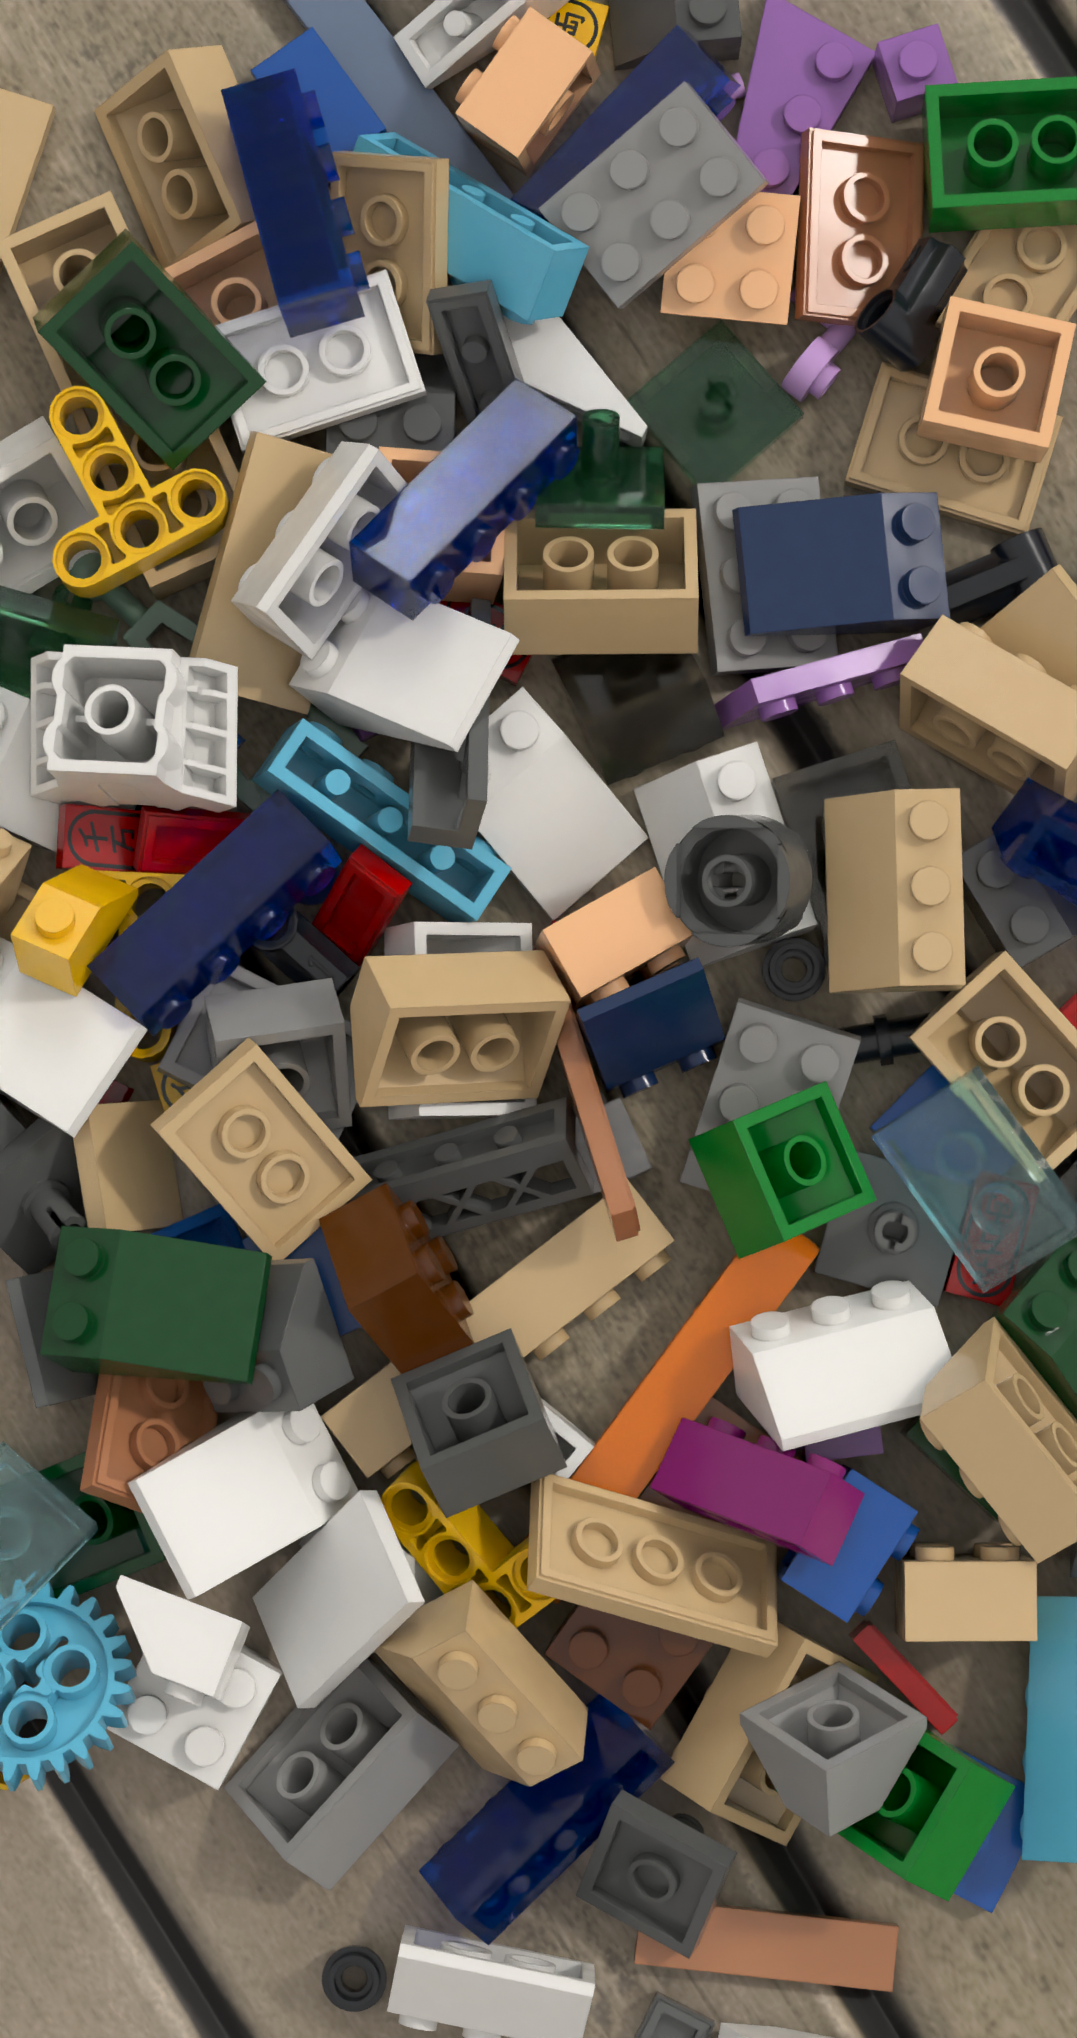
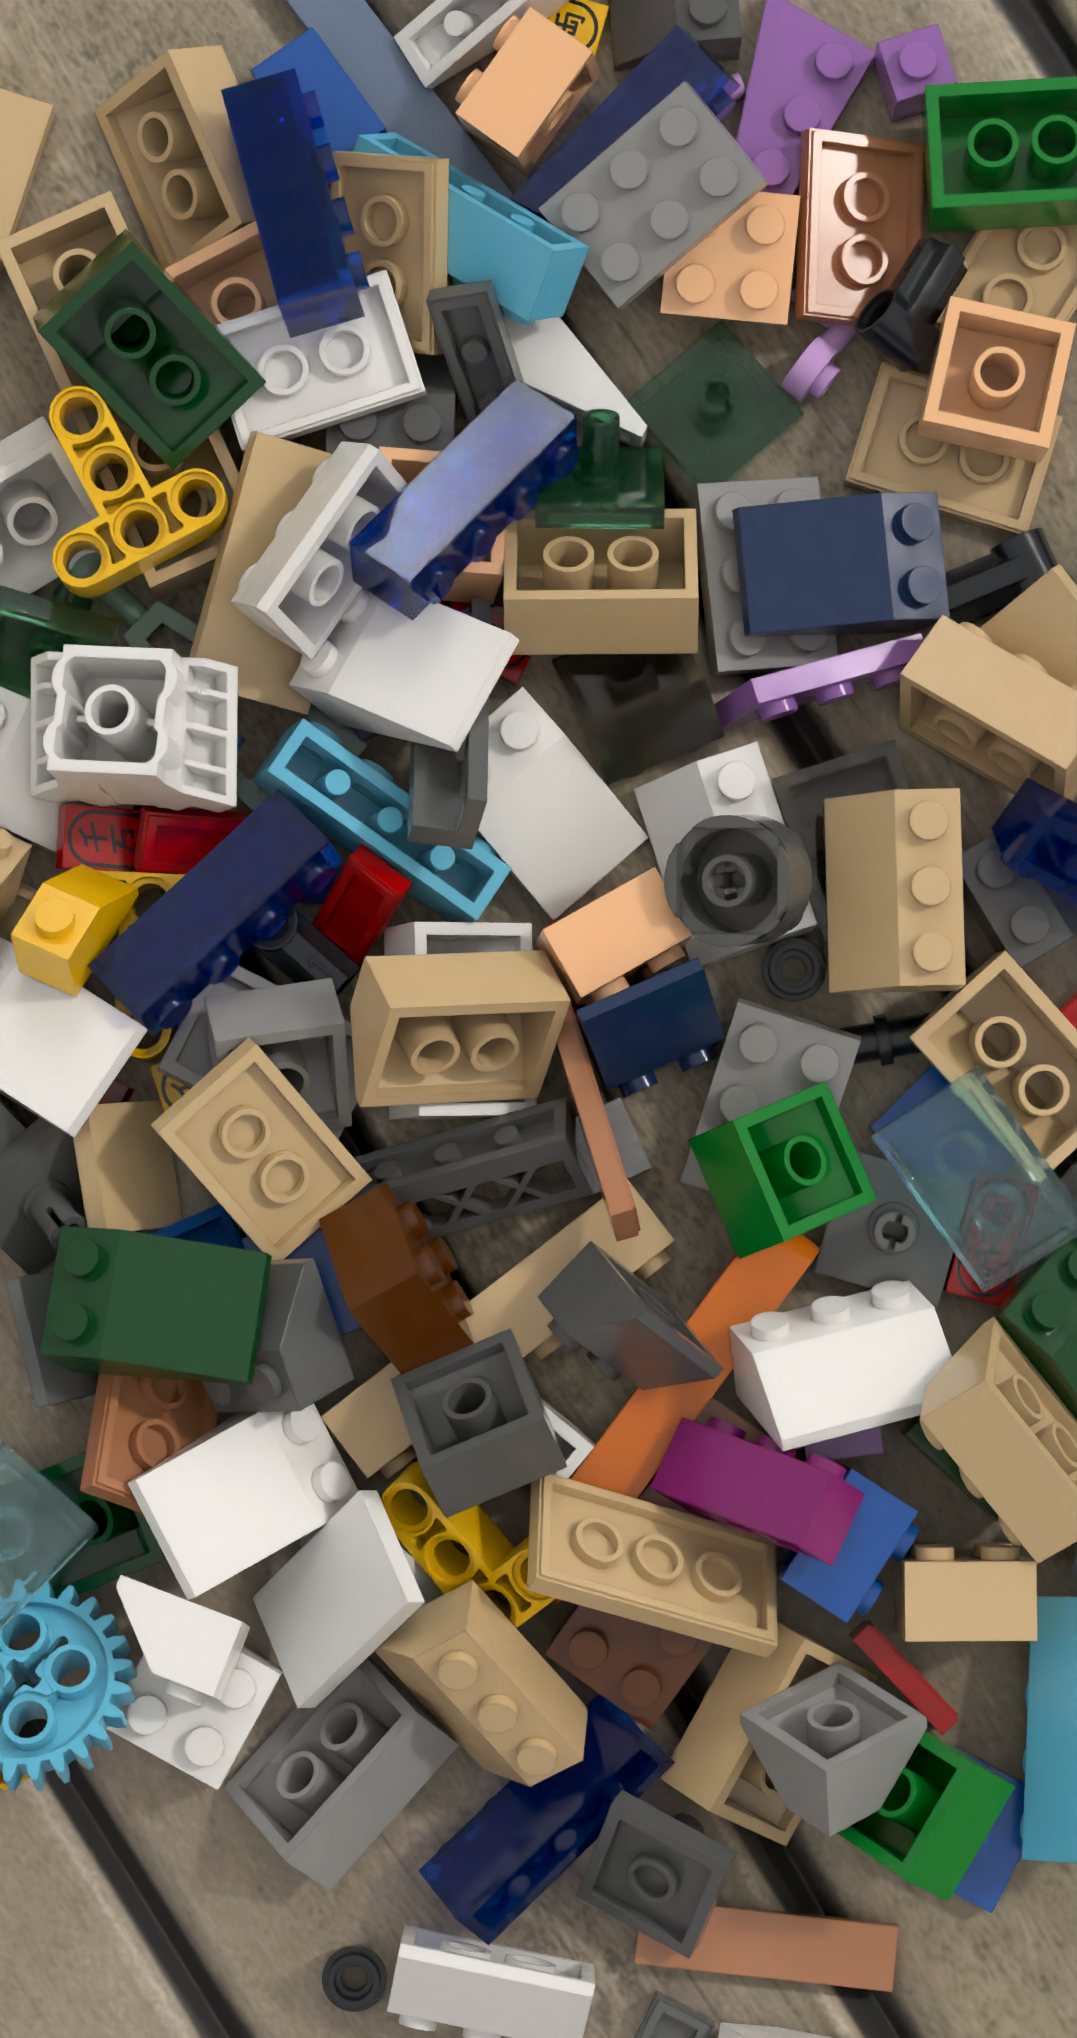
none -> dark grey slope [538,1241,724,1390]

